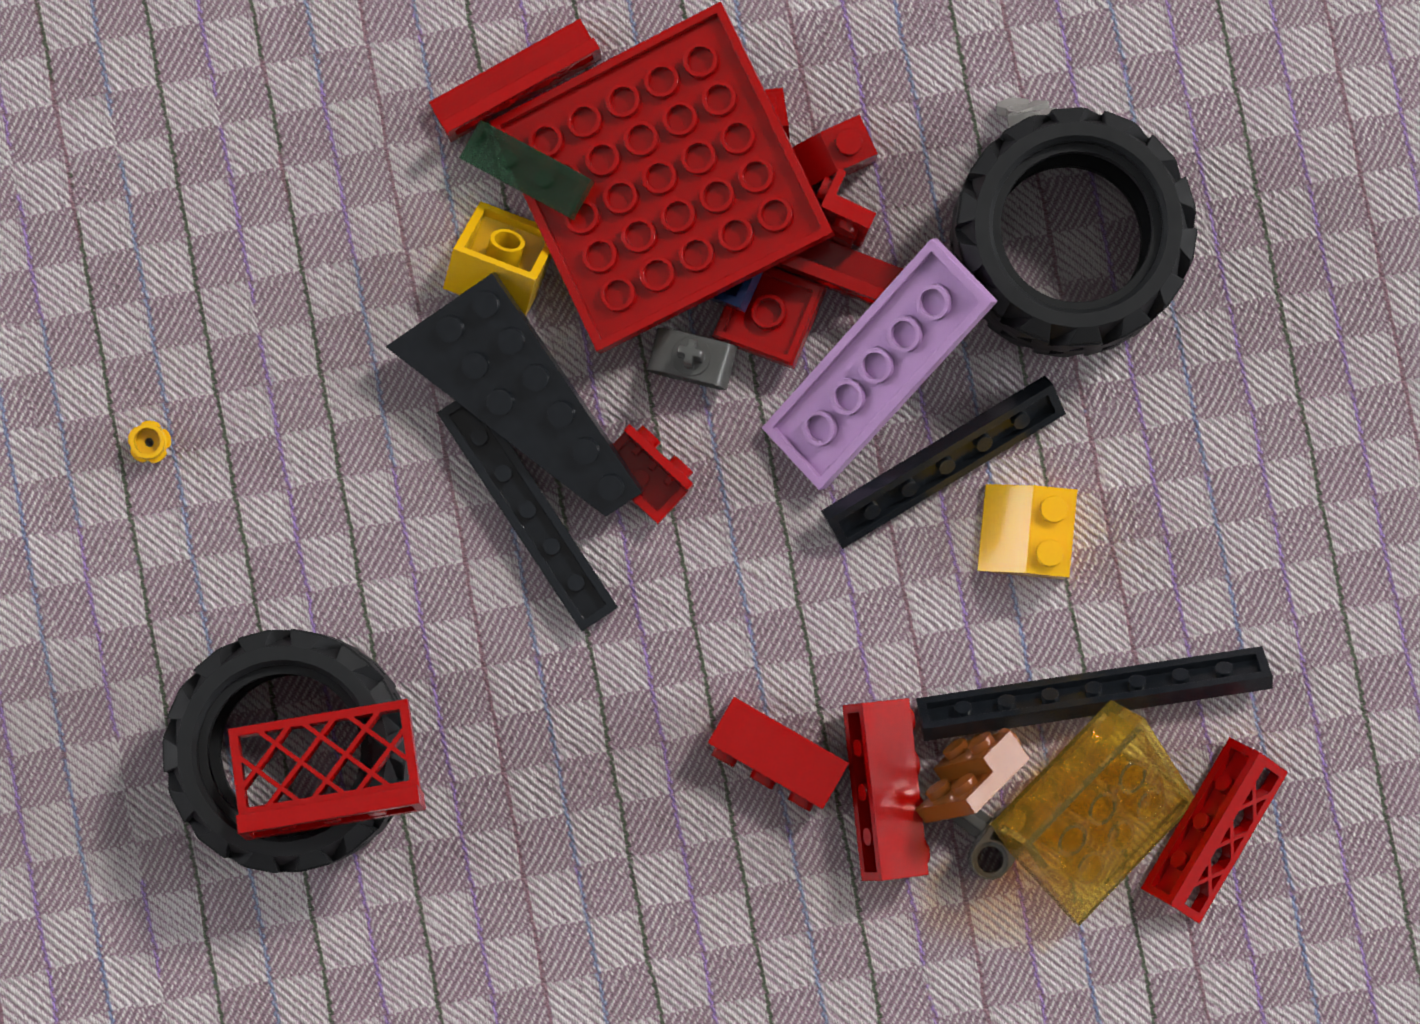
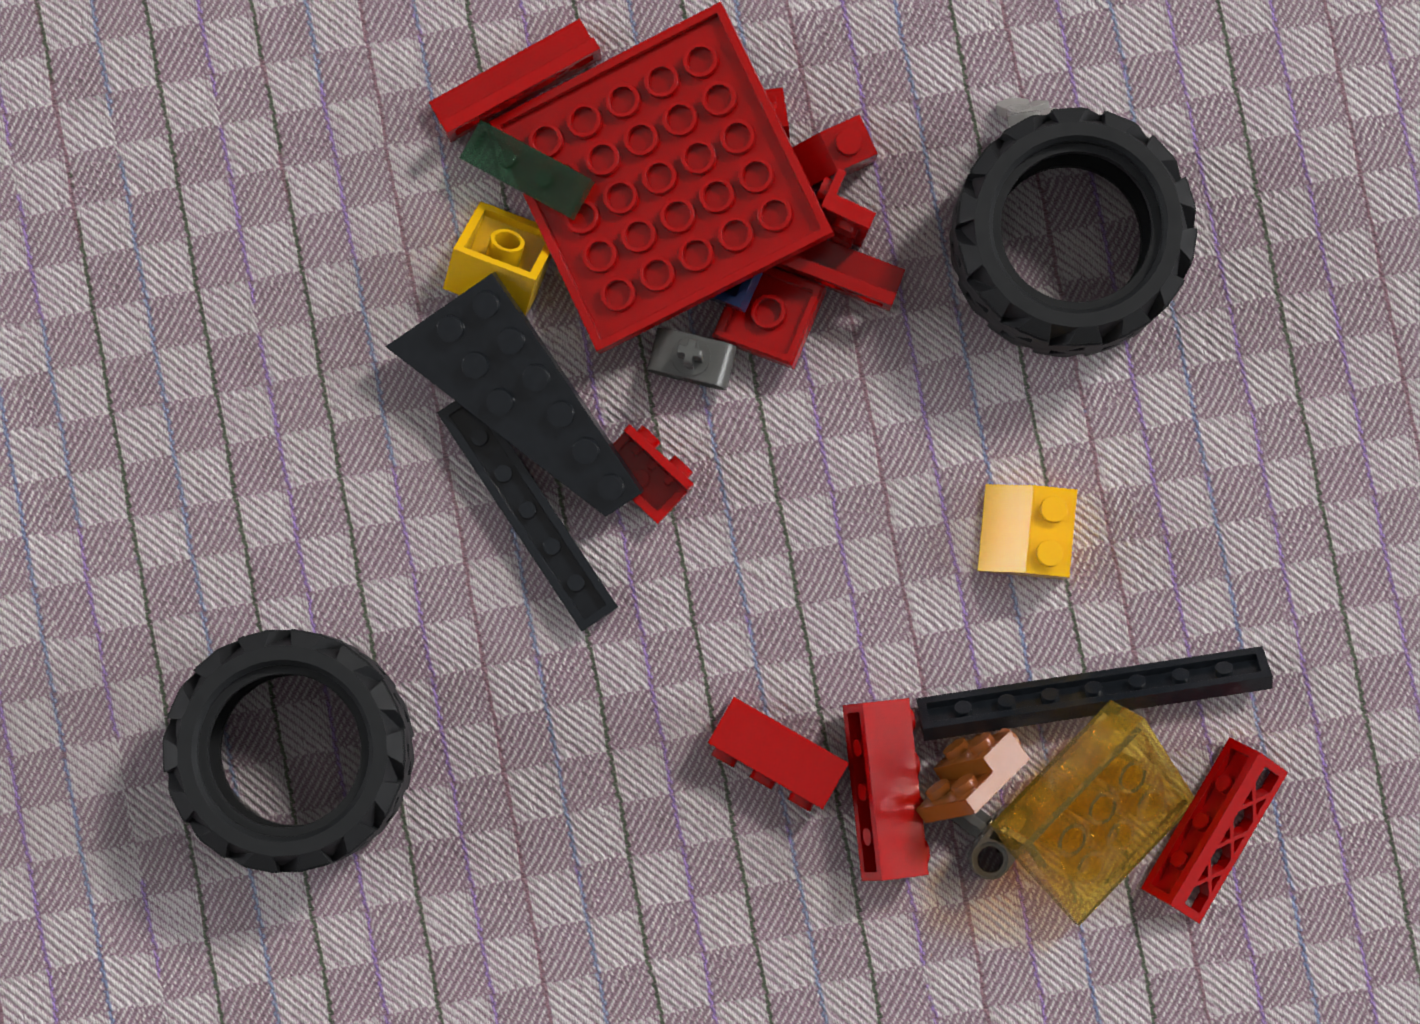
yellow plate [128,421,171,463] -> none
red fence [228,699,426,840] -> none
lavender plate [762,238,998,490] -> none
black plate [821,375,1066,549] -> none

